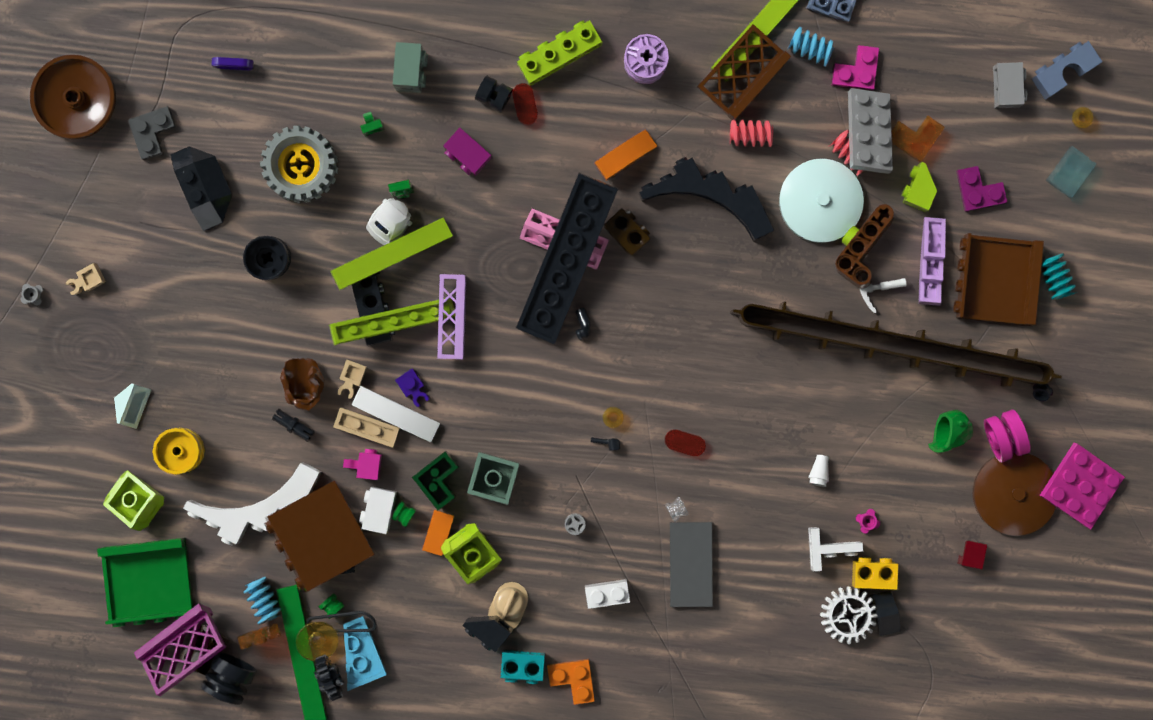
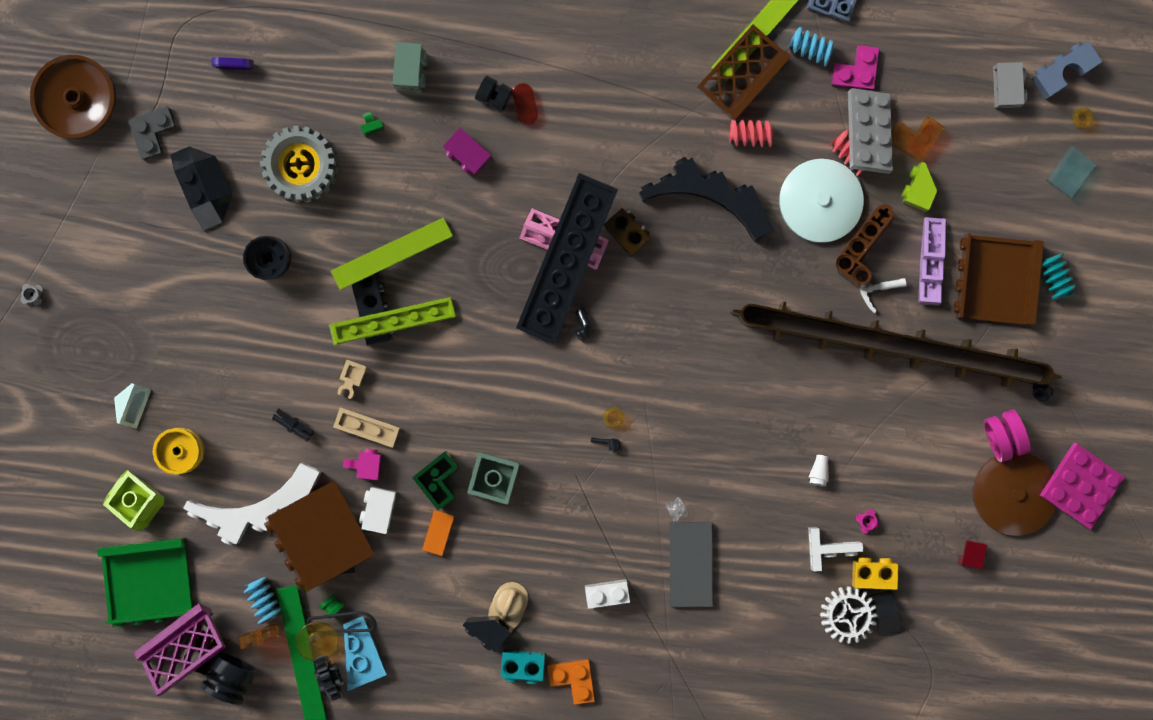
tan plate [66,263,106,295] -> none
reddish brown hair [280,358,325,411] -> none
white slope [352,386,440,442] -> none
white helmet [366,198,412,245] -> none
green plate [388,180,414,199] -> none
green wheel [391,501,416,528] -> none
dark purple plate [395,368,429,407] -> none
lavender fence [437,274,466,360] -> none
lime slope [441,523,502,585] -> none
lime brick [517,20,602,87] -> none
light grey wheel [565,513,586,535] -> none
orange slope [594,129,658,181] -> none
lavender wheel [624,34,669,84] -> none
clear red tile [664,429,706,456] -> none
lime tile [842,226,859,246] -> none
green helmet [928,410,973,453] -> none
magenta plate [956,166,1007,212] -> none

